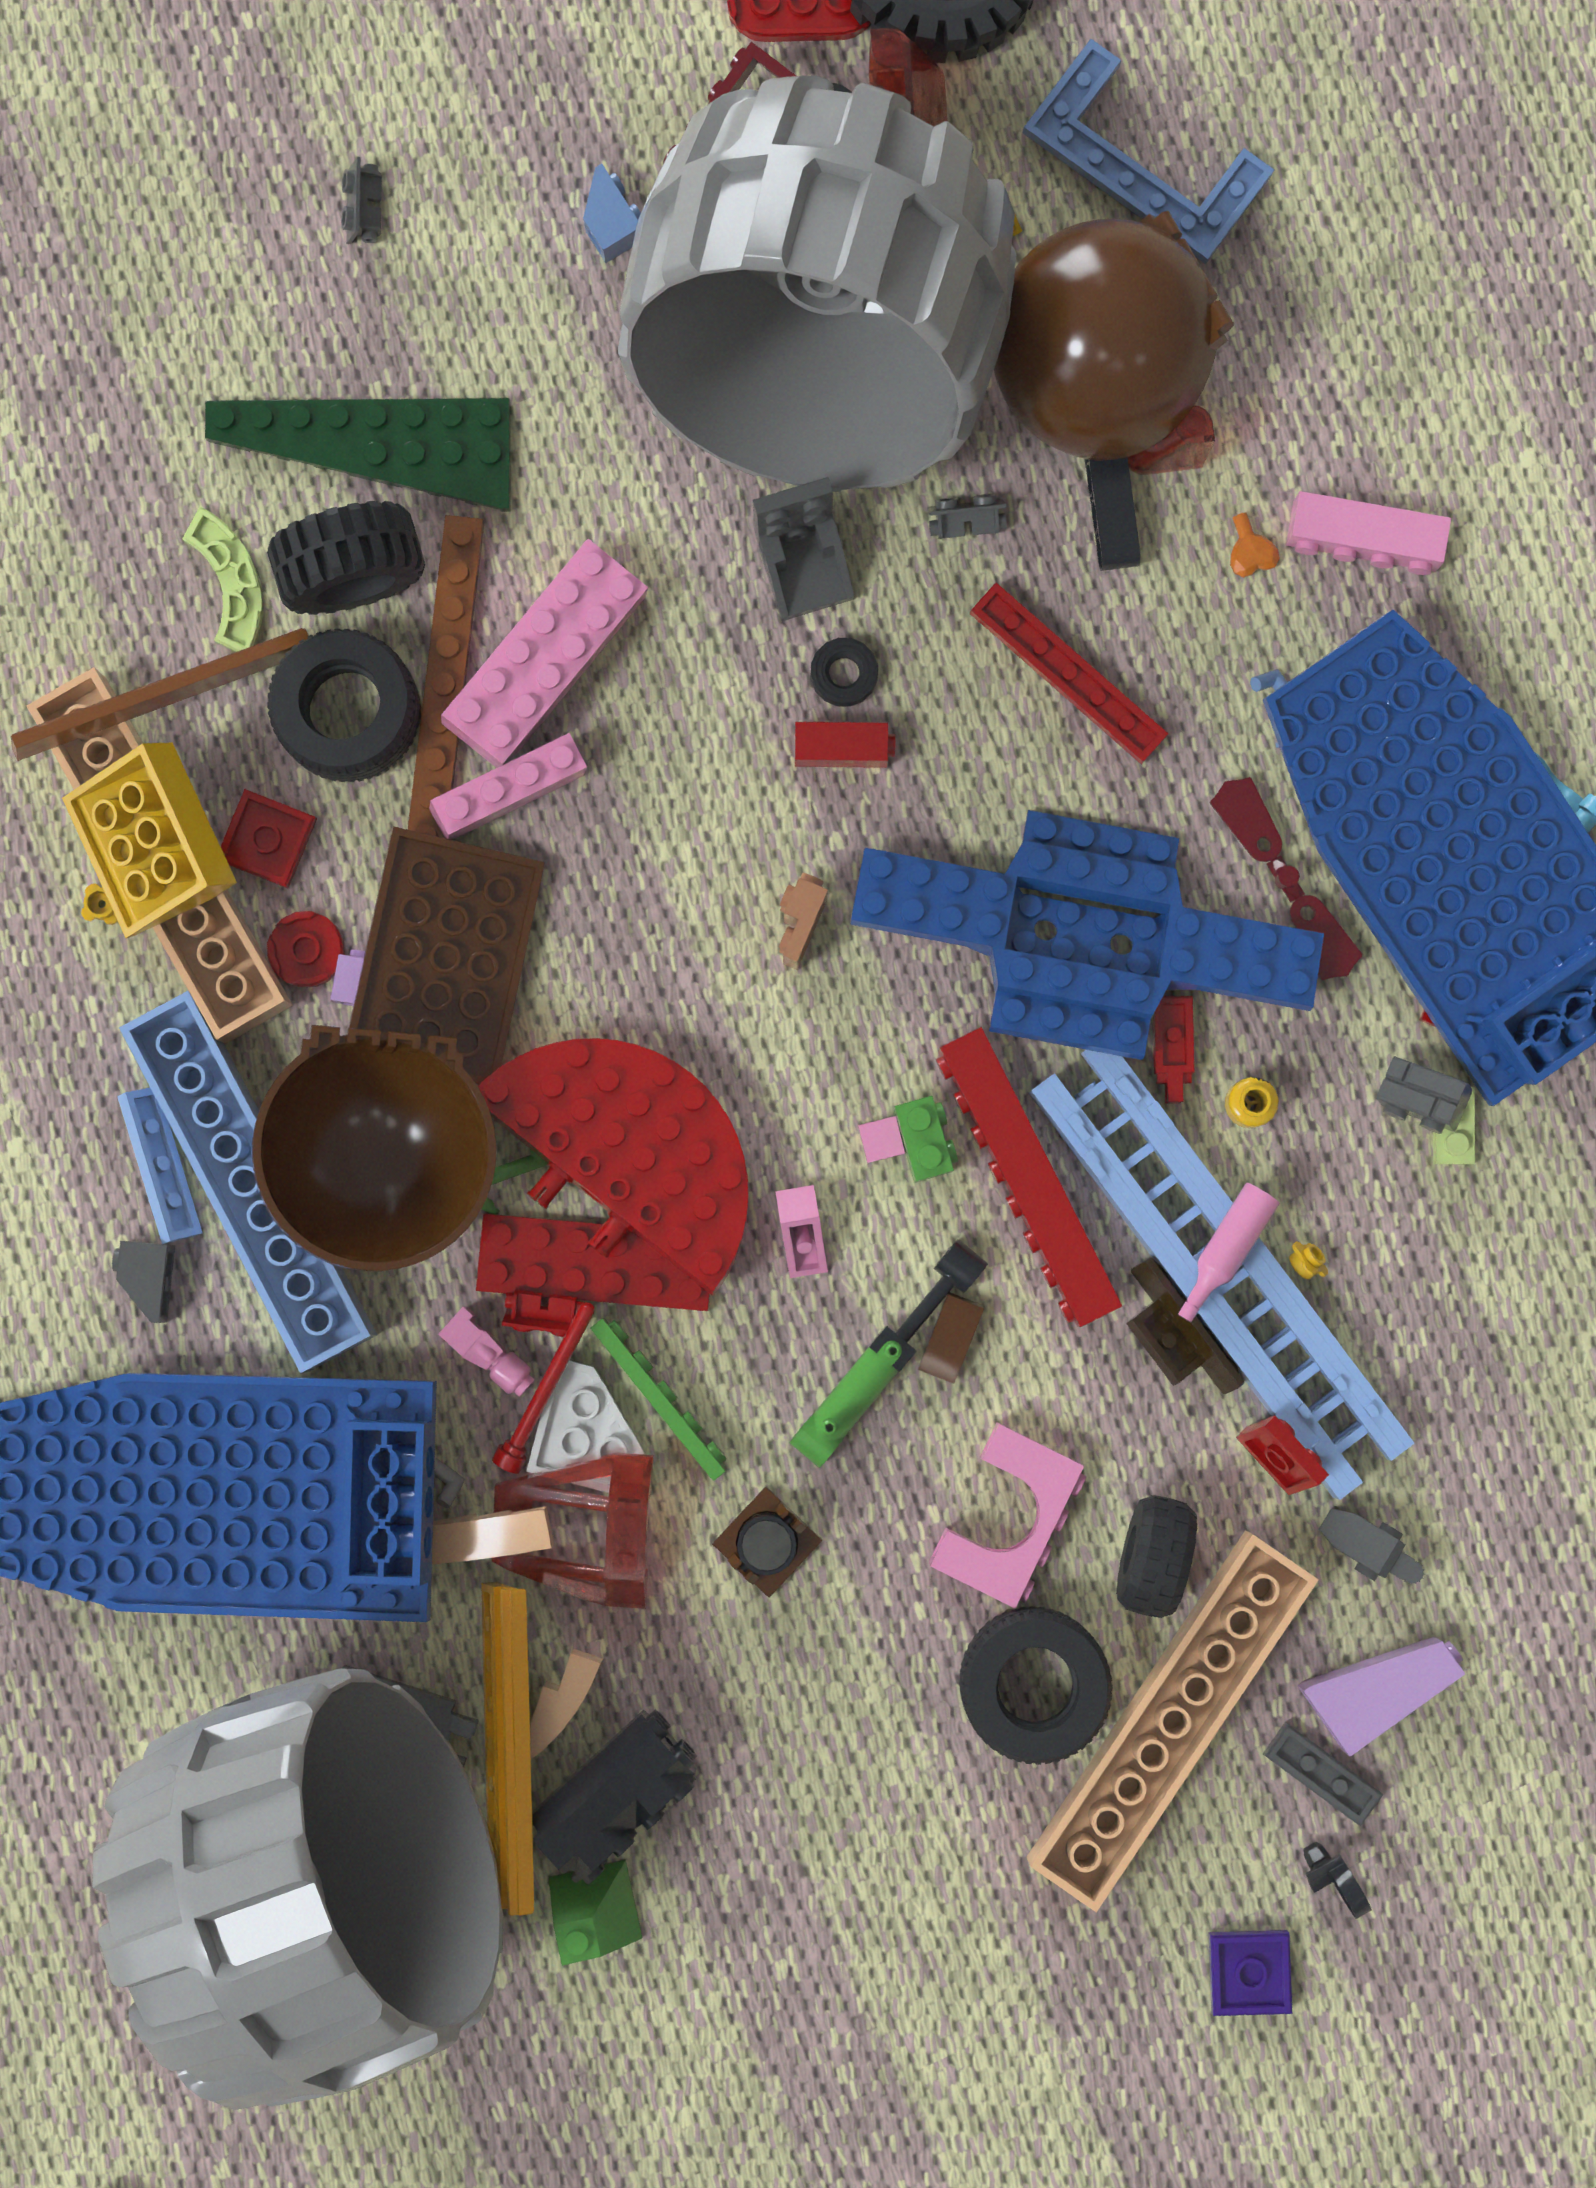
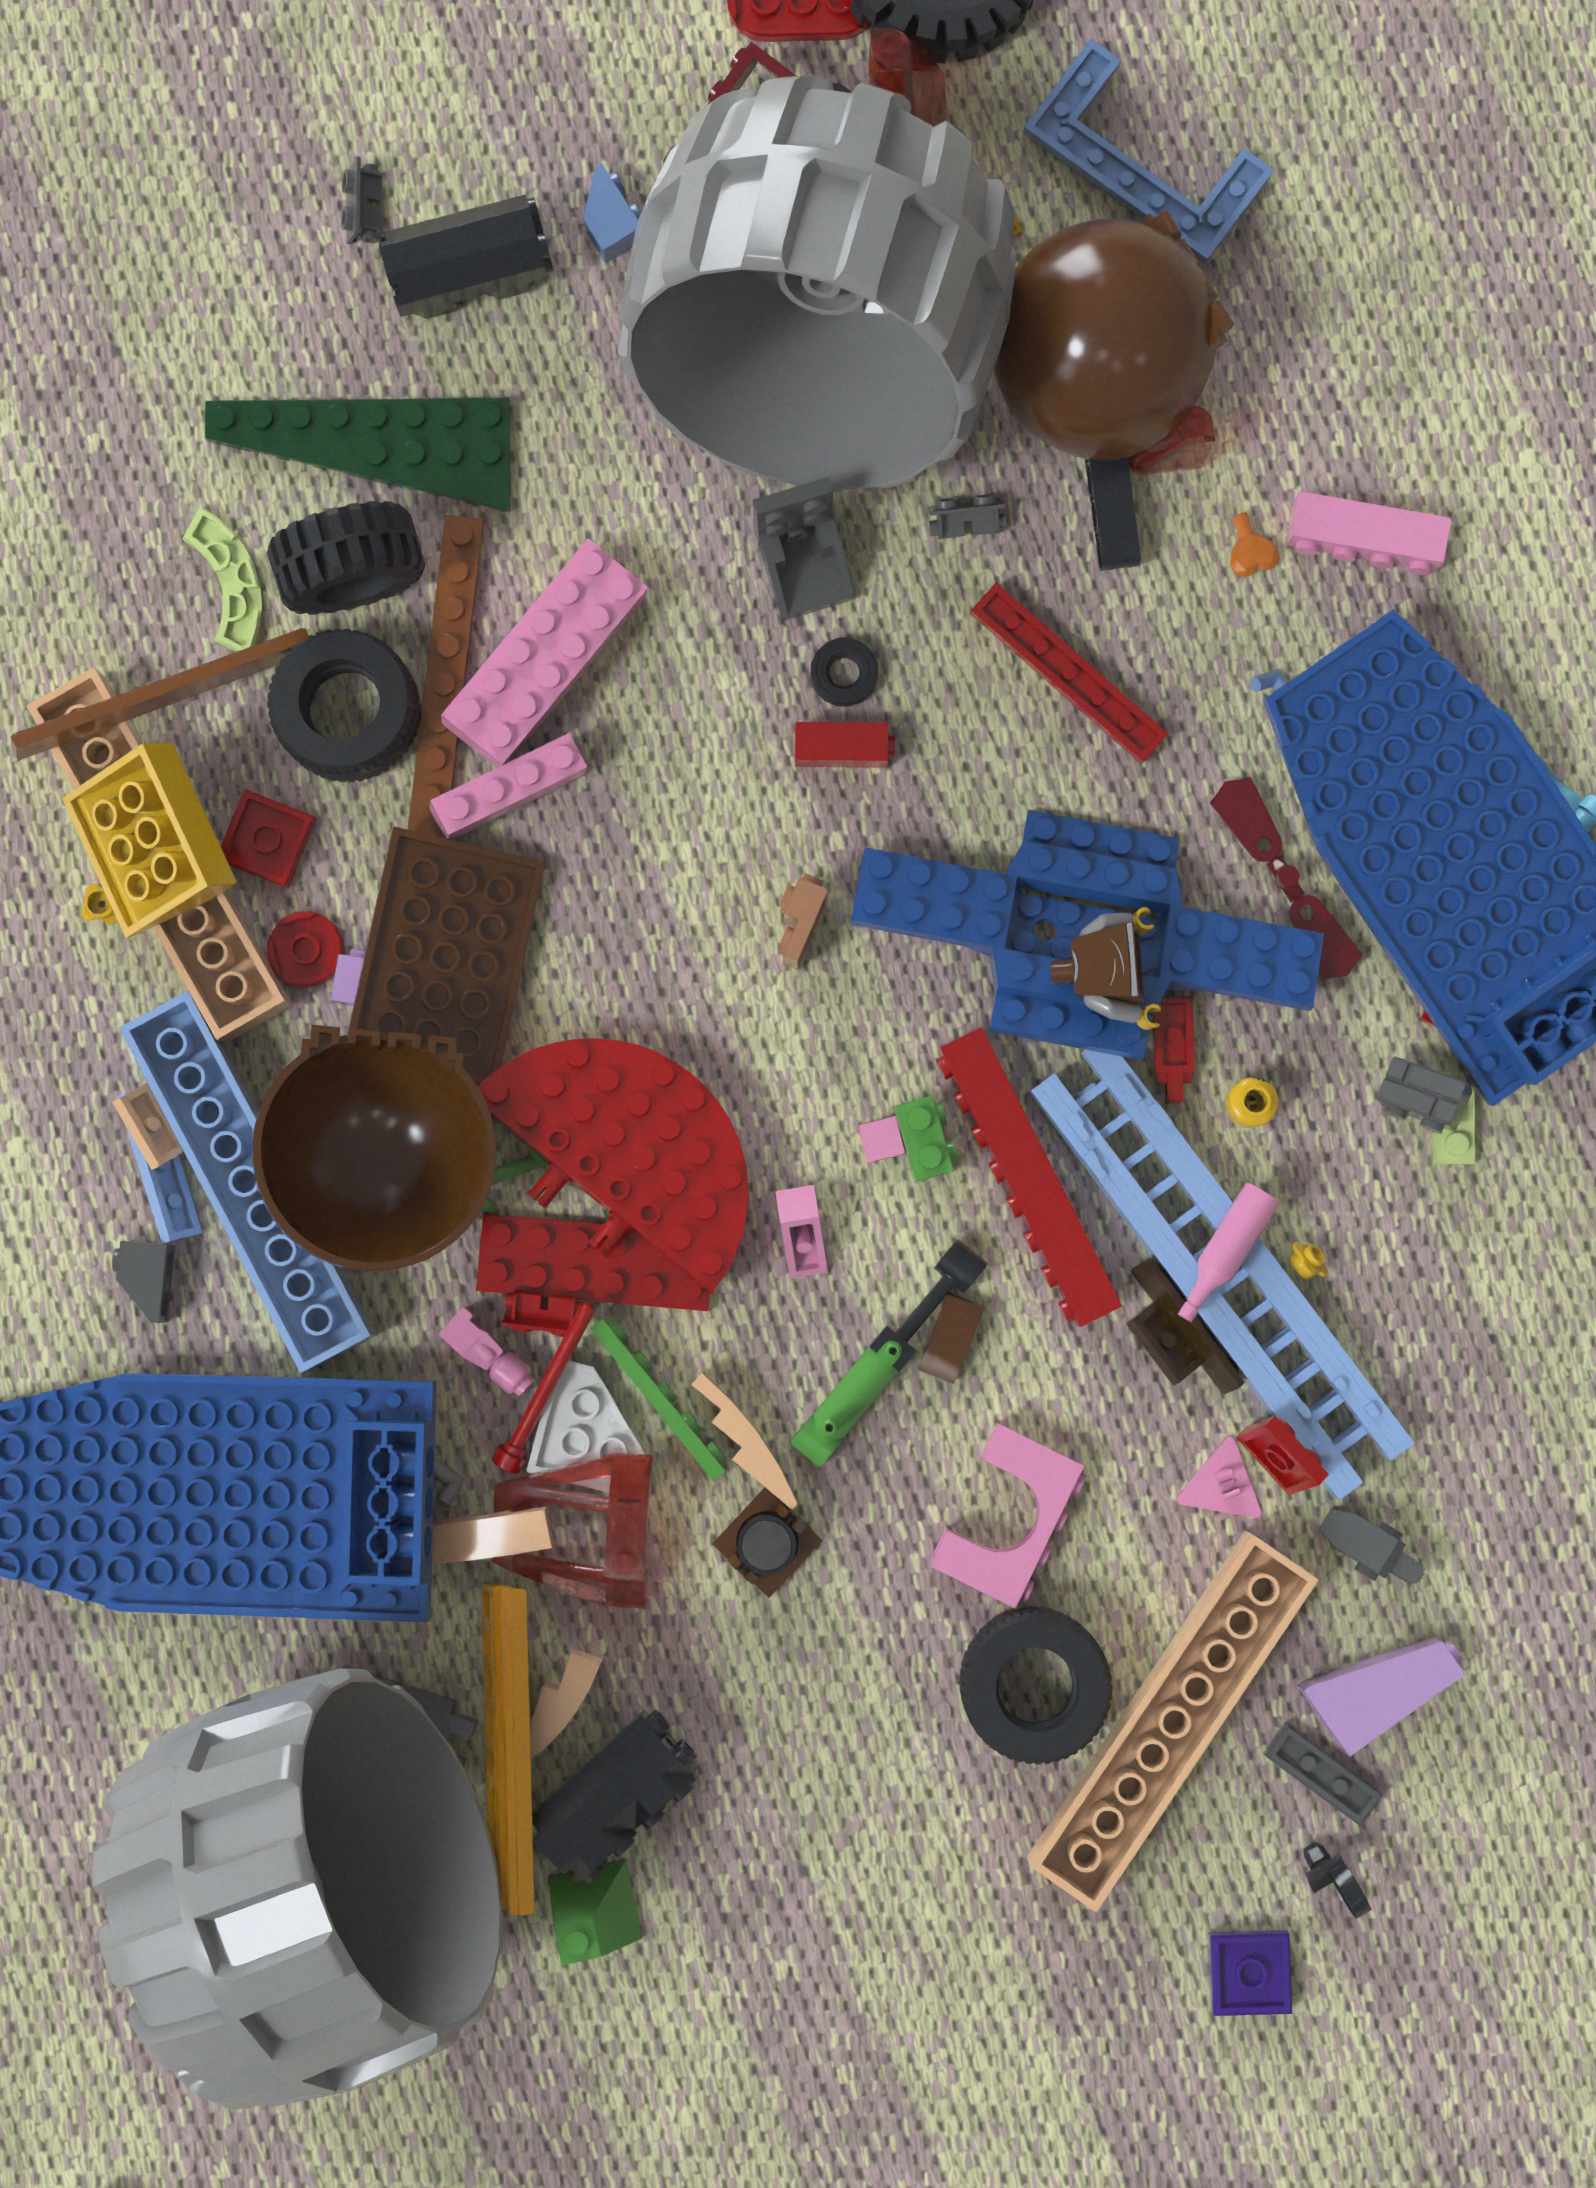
black tyre [1116,1495,1198,1618] -> none
none -> light nougat plate [112,1082,184,1170]
none -> black brick [377,194,554,319]
none -> light nougat slope [692,1372,798,1510]
none -> reddish brown torso [1050,907,1161,1030]
none -> bright pink piece [1176,1436,1262,1518]

